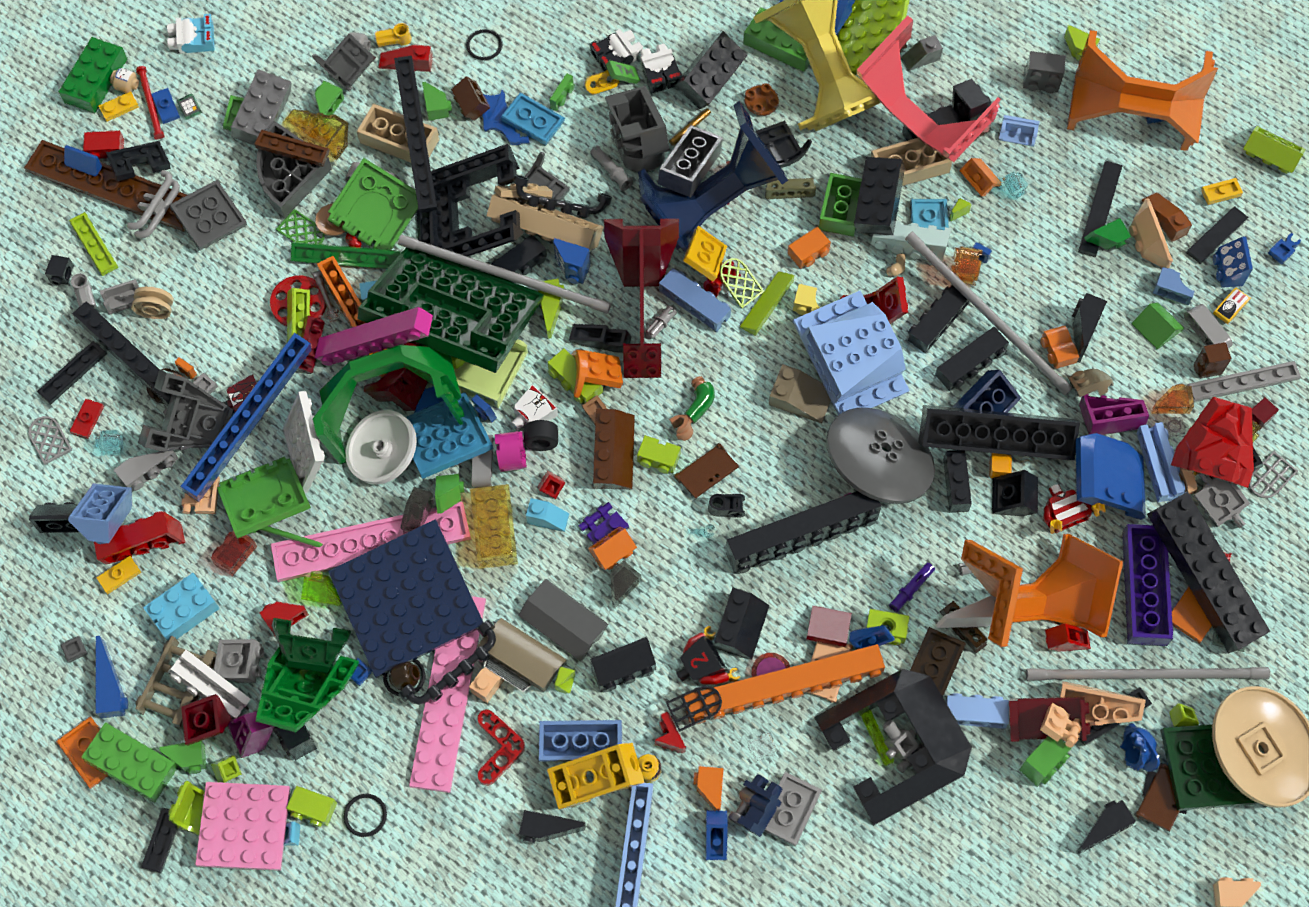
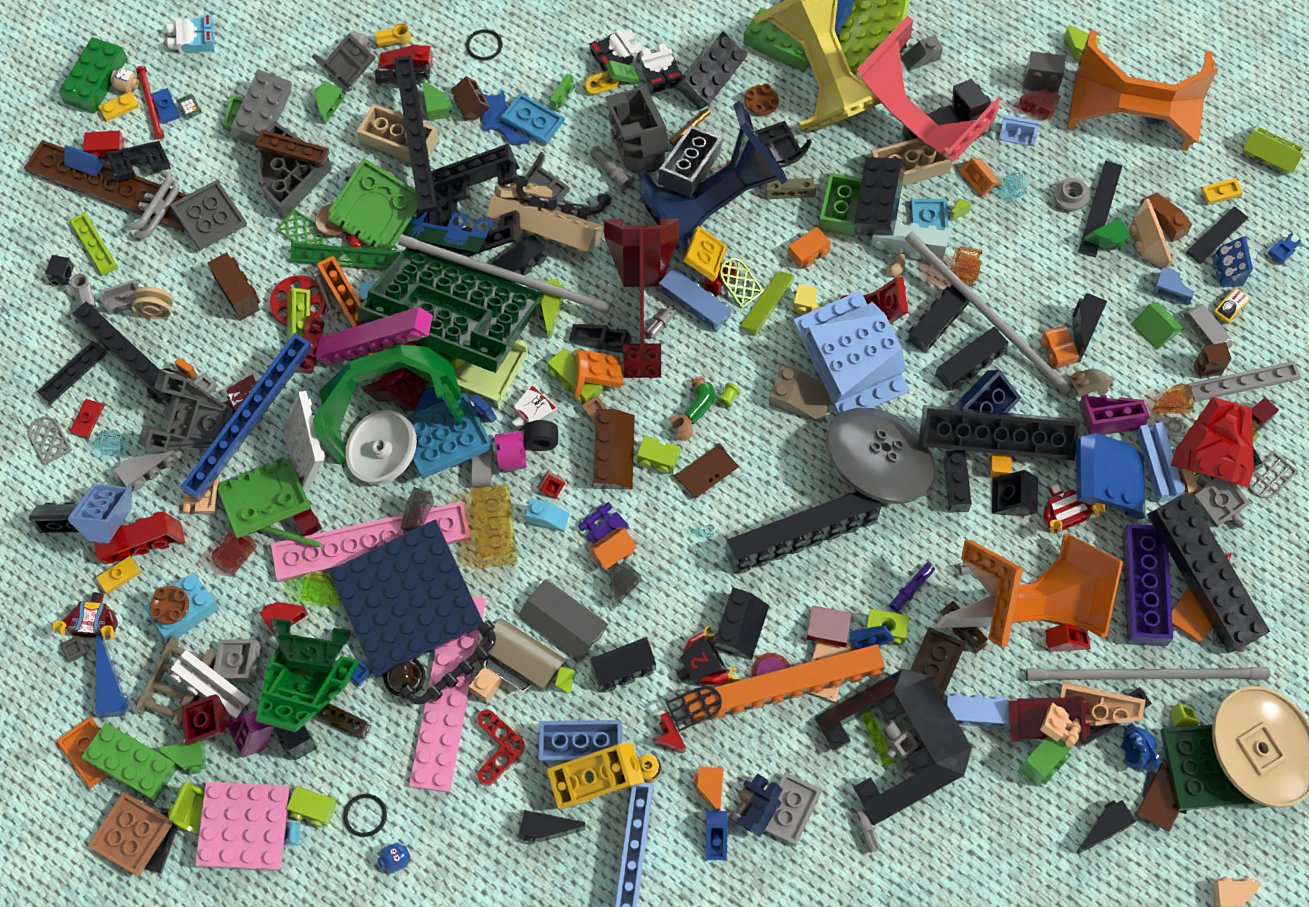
lime slope [211,755,241,783] -> none
clear yellow wedge [283,109,348,161] -> none
bright green slope [435,474,465,514] -> none
blue slope [553,238,591,284] -> none
black piece [708,494,745,518] -> none
blue tile [971,242,992,263] -> none
none -> torso [52,592,119,640]
none -> nougat plate [88,792,173,877]
none -> dark orange dish [150,586,189,625]
none -> reddish brown brick [207,252,260,321]
none -> dark red brick [292,508,322,536]
none -> dark brown piece [315,703,371,739]
none -> black piece [375,64,430,85]
none -> blue head [377,842,410,874]
none -> piece [403,212,493,253]
none -> lime bush [716,383,741,408]
none -> light grey axle [854,810,880,853]
none -> clear red slope [1017,89,1061,121]
none -> light grey piece [1054,178,1090,210]

